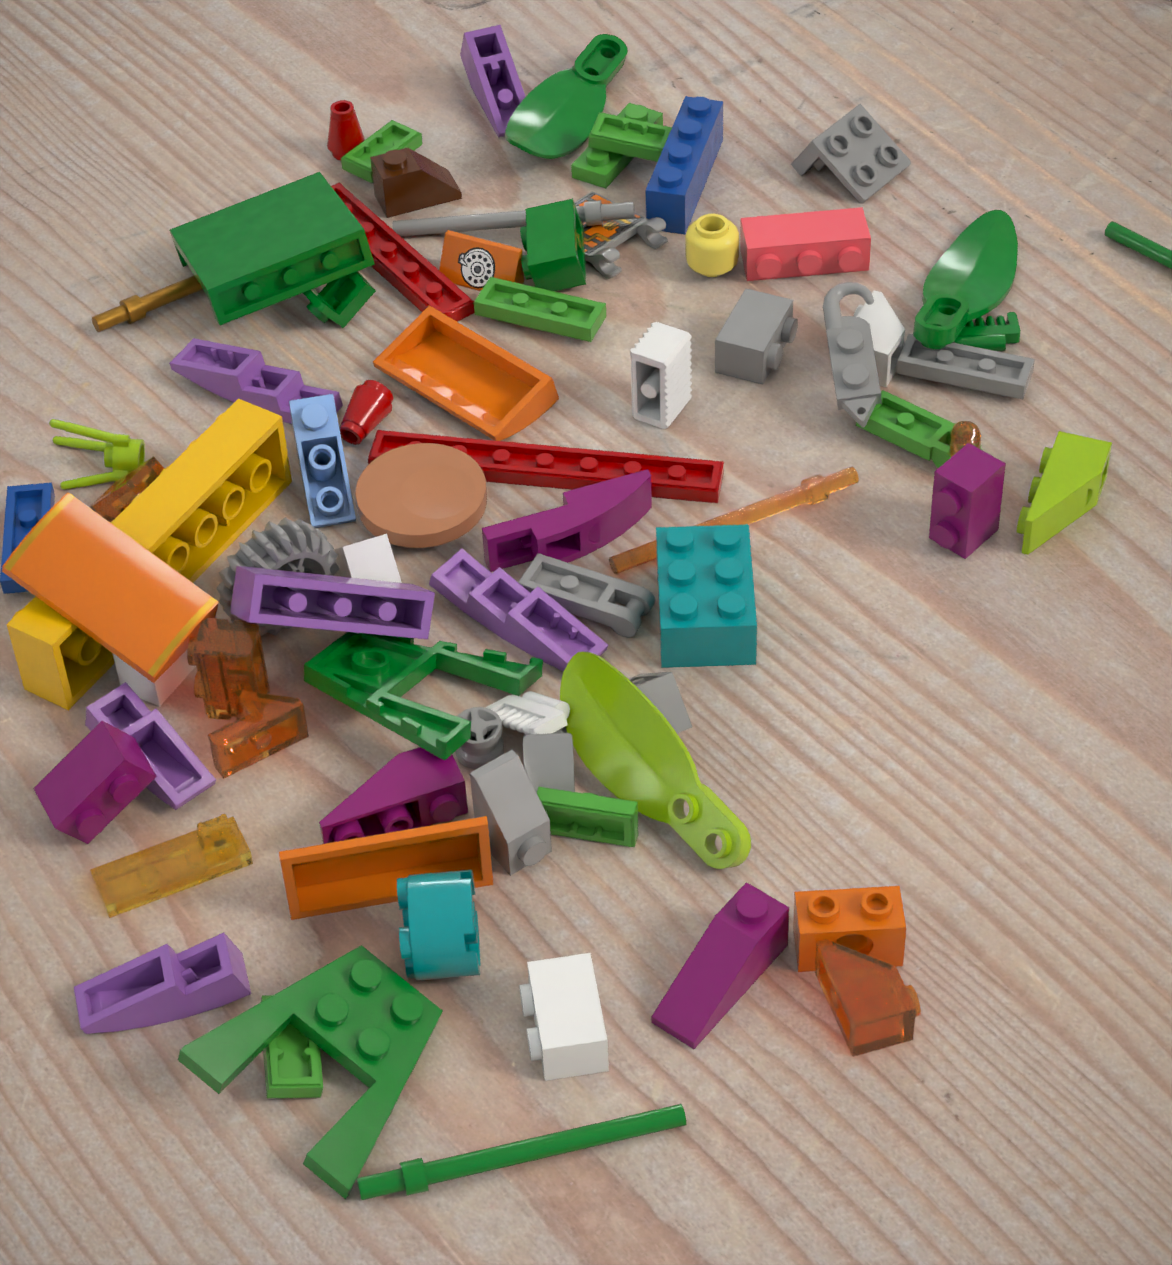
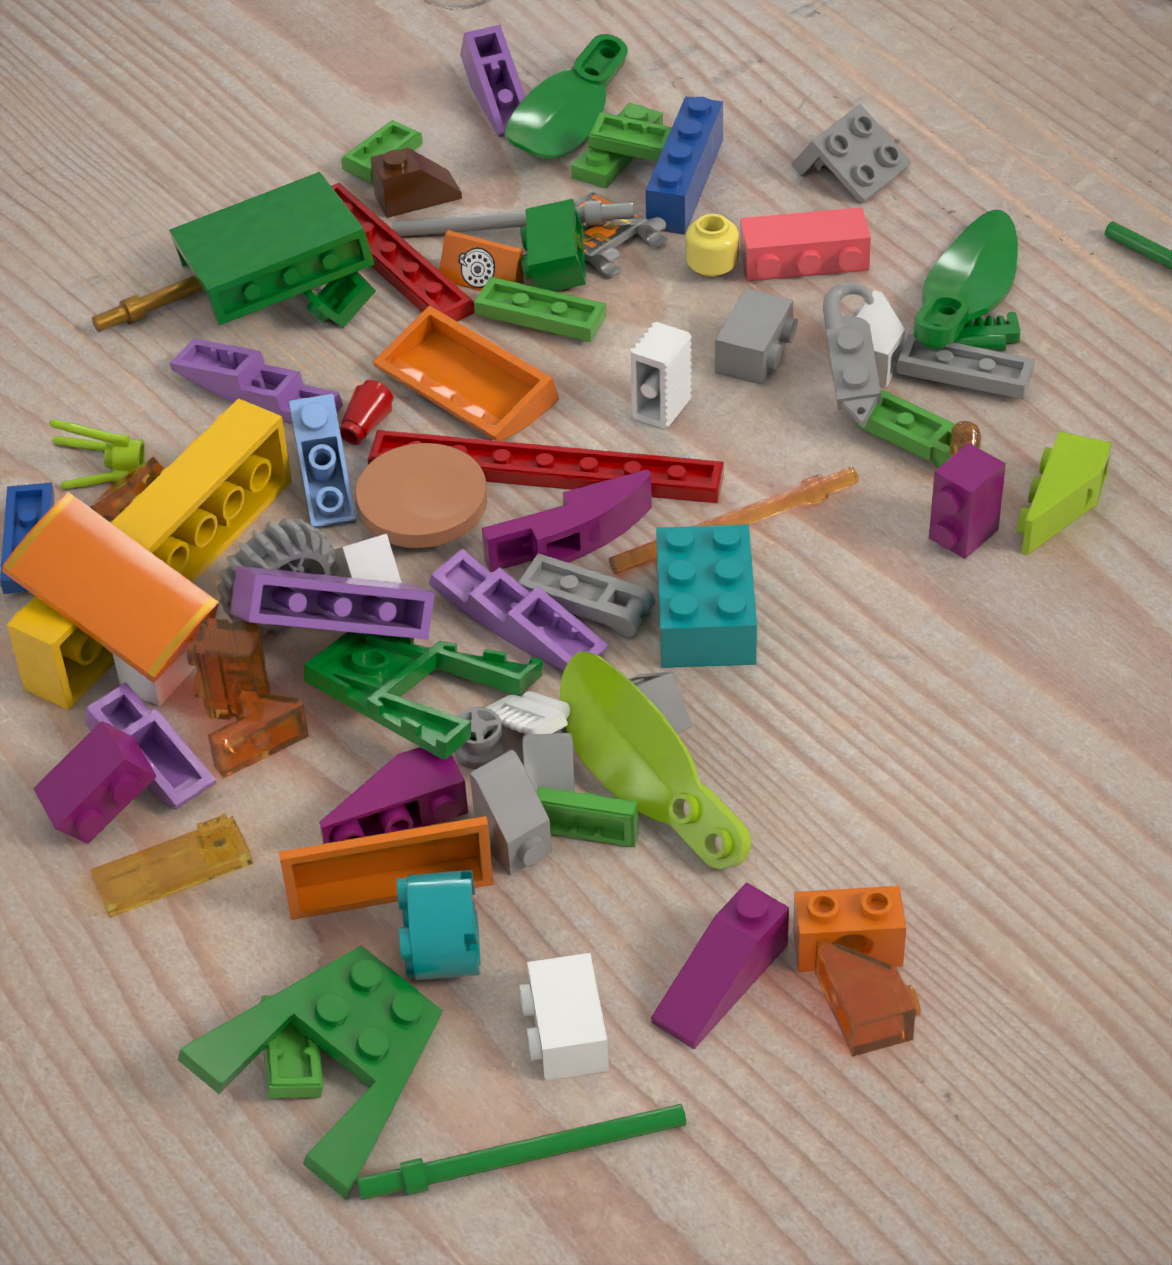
medium lavender slope [74,932,252,1034] -> none
red cone [327,100,365,161] -> none

